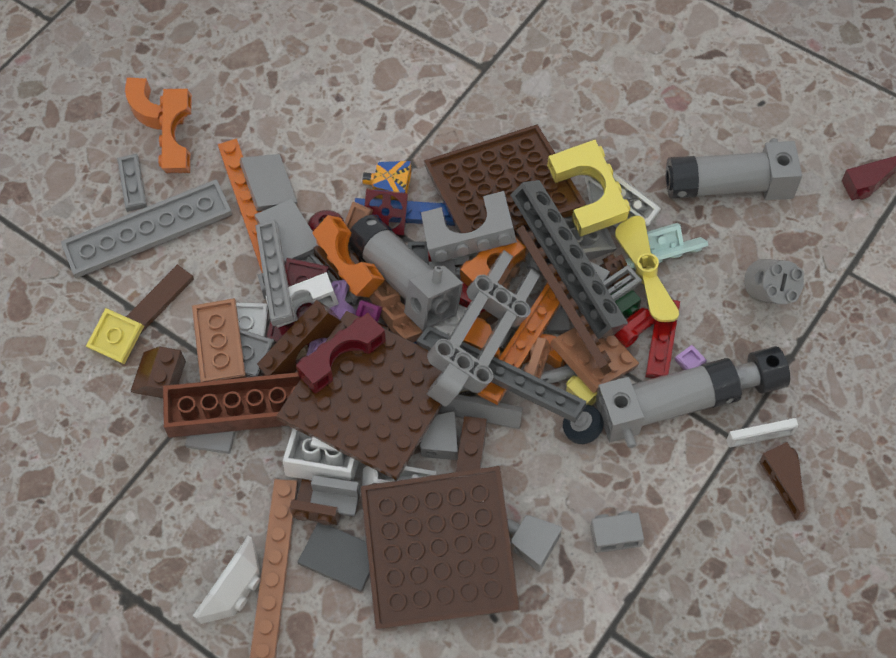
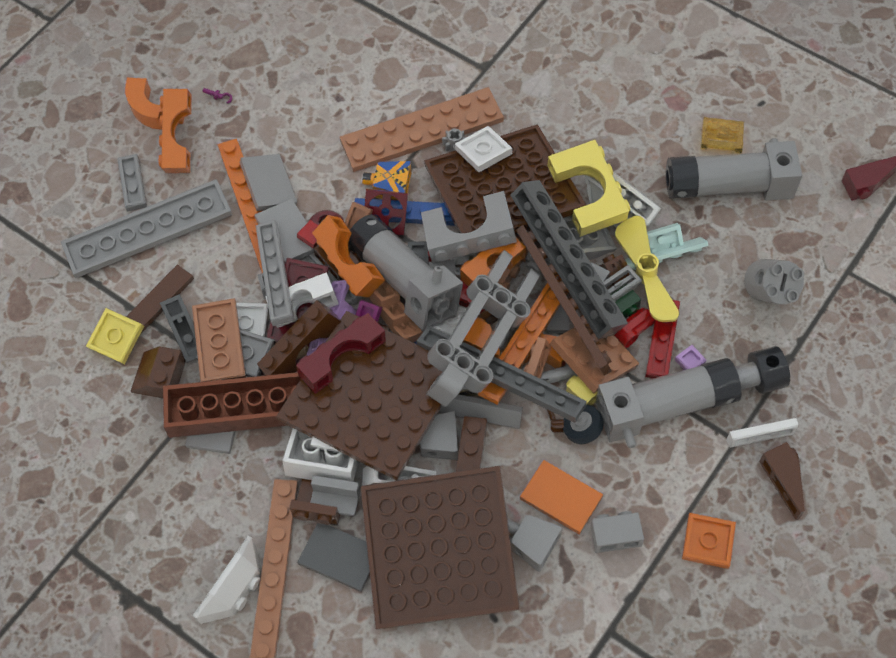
none -> dark grey slope [160,294,197,362]
none -> magenta hand [202,88,233,104]
none -> red tile [297,220,318,248]
none -> nougat plate [340,87,504,172]
none -> light grey gear [442,128,466,152]
none -> white plate [455,126,512,172]
none -> orange tile [520,460,603,535]
none -> reddish brown hand [547,410,564,433]
none -> orange tile [682,513,736,569]
none -> clear yellow plate [700,117,744,154]

